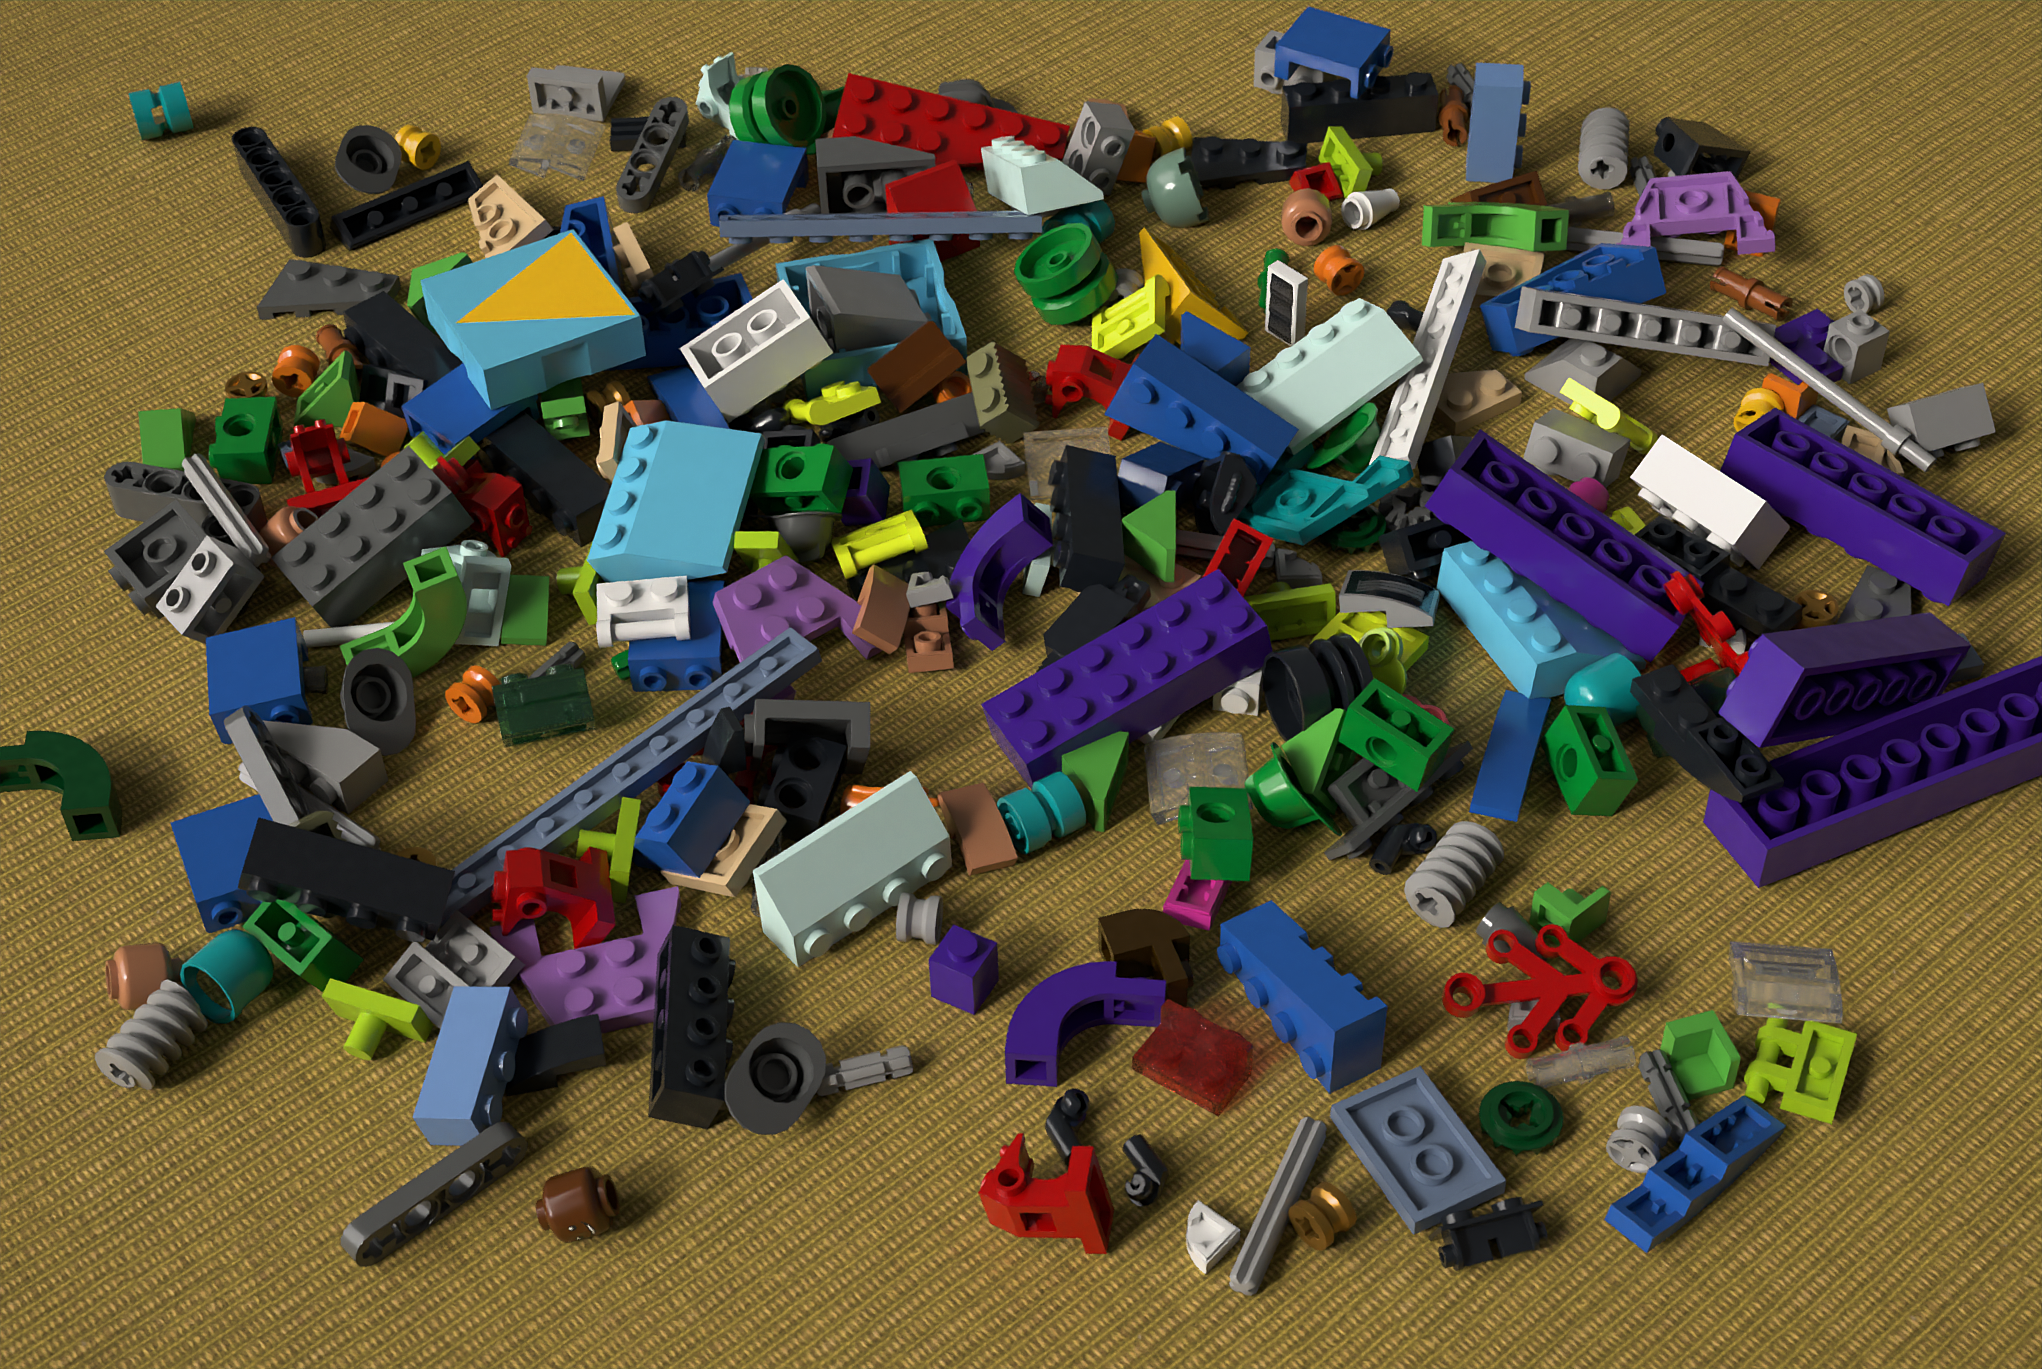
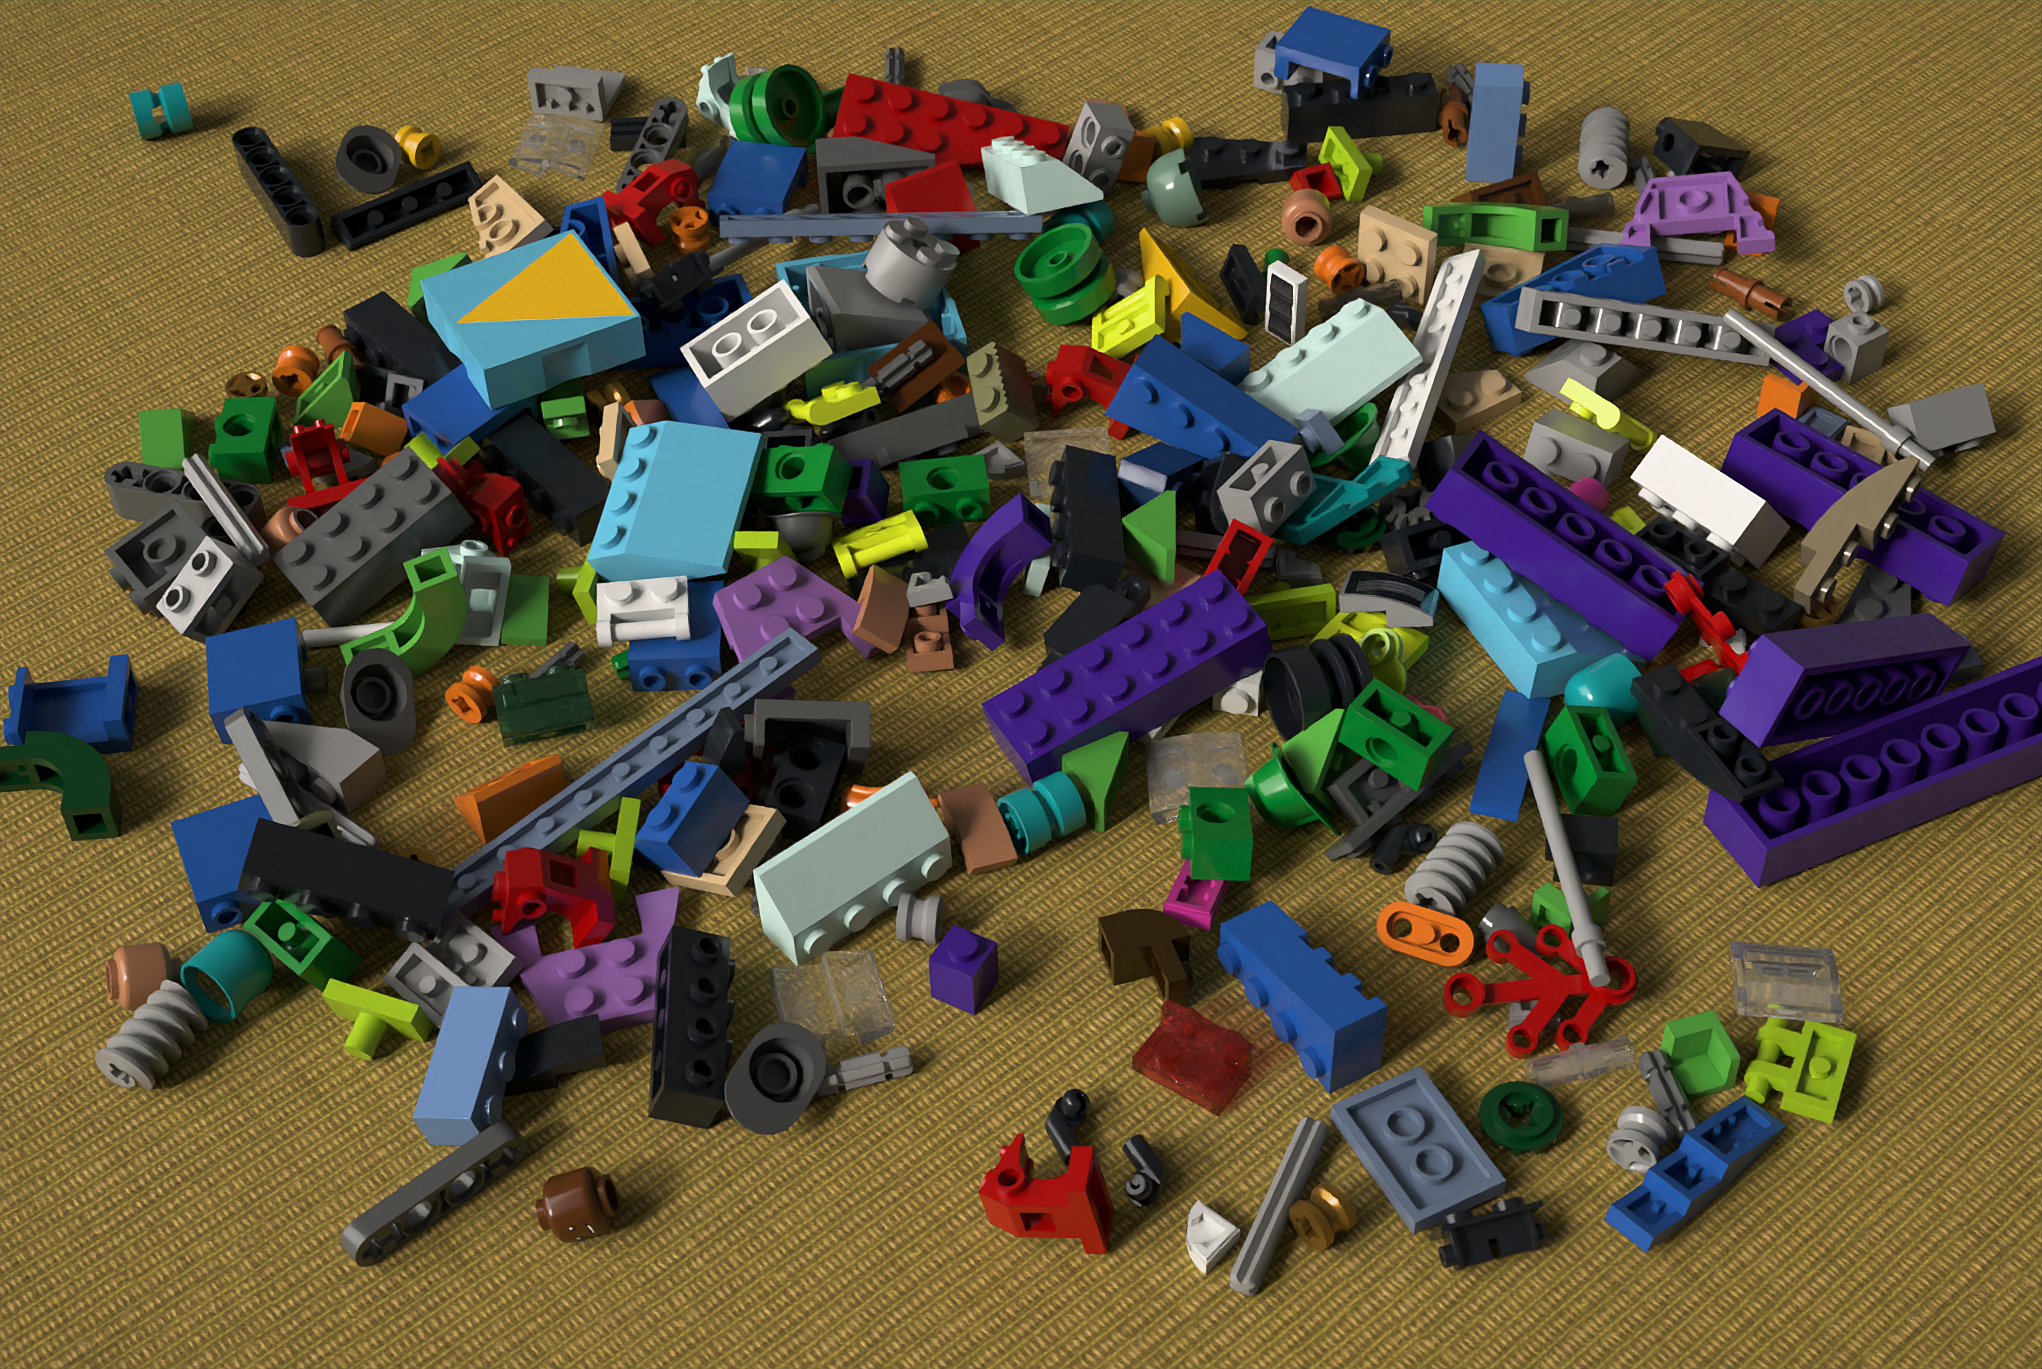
dark grey wing [257,259,401,320] -> none
dark purple arch [1005,961,1166,1087] -> none
white cone [1341,188,1399,230] -> none
yellow wheel [1733,388,1784,432] -> none
none -> blue panel [3,654,139,754]
none -> orange slope [453,754,567,846]
none -> red tile [600,158,706,248]
none -> orange wheel [669,206,711,255]
none -> clear slope [769,950,895,1053]
none -> dark grey axle [861,340,935,400]
none -> light grey brick [862,216,960,310]
none -> dark grey axle [884,47,905,86]
none -> light grey brick [1217,440,1317,536]
none -> black tile [1219,244,1267,325]
none -> sand blue plate [1294,409,1345,455]
none -> clear smoke pin [1318,278,1403,323]
none -> tan plate [1357,205,1438,306]
none -> orange plate [1376,901,1476,969]
none -> light grey bar [1524,750,1611,987]
none -> black brick [1545,813,1618,887]
none -> dark tan slope [1794,455,1923,615]

